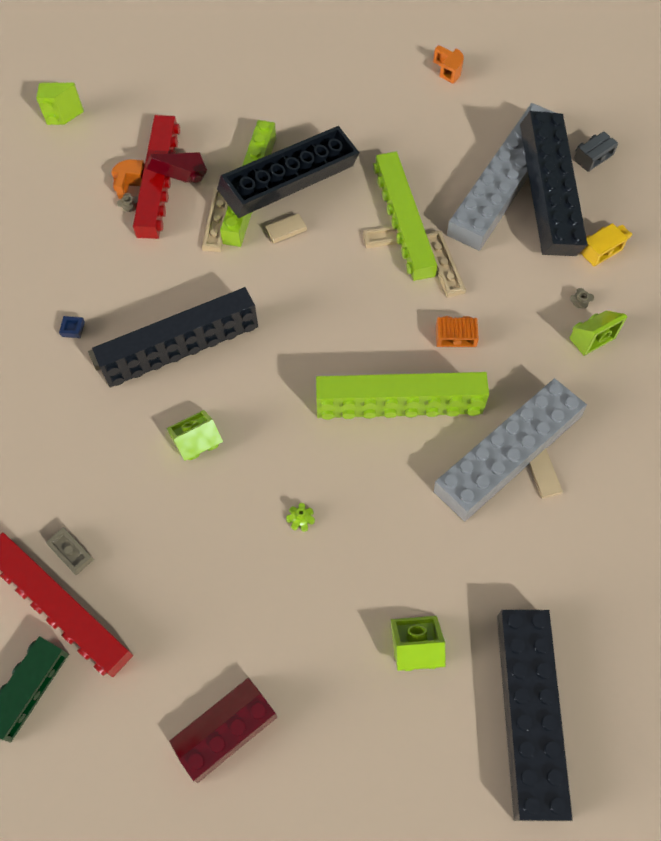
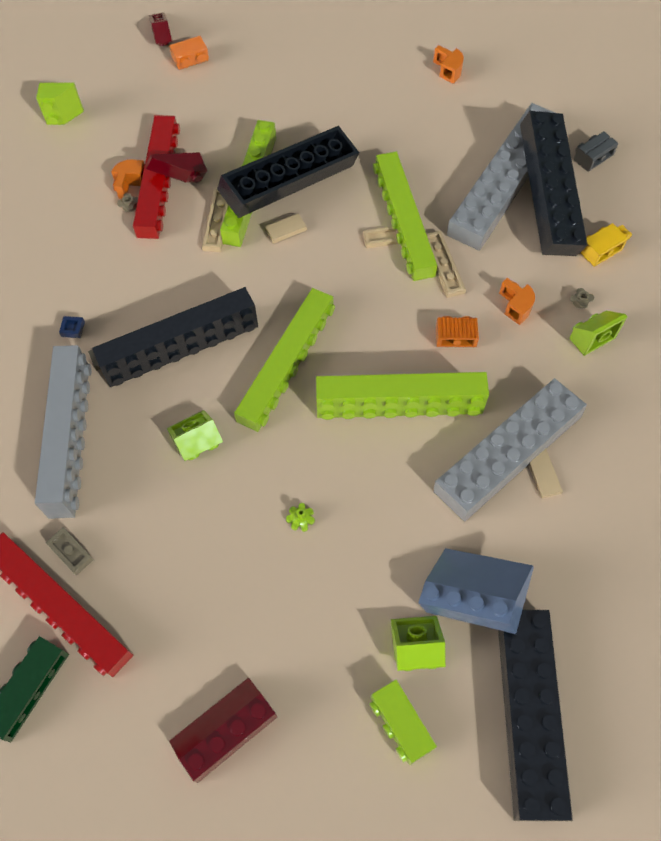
none -> light grey brick [35,345,92,519]
none -> dark red slope [149,12,172,46]
none -> orange brick [169,36,209,70]
none -> lime brick [234,288,335,432]
none -> lime brick [369,679,437,765]
none -> sand blue slope [418,548,534,634]
none -> orange brick [499,278,535,325]

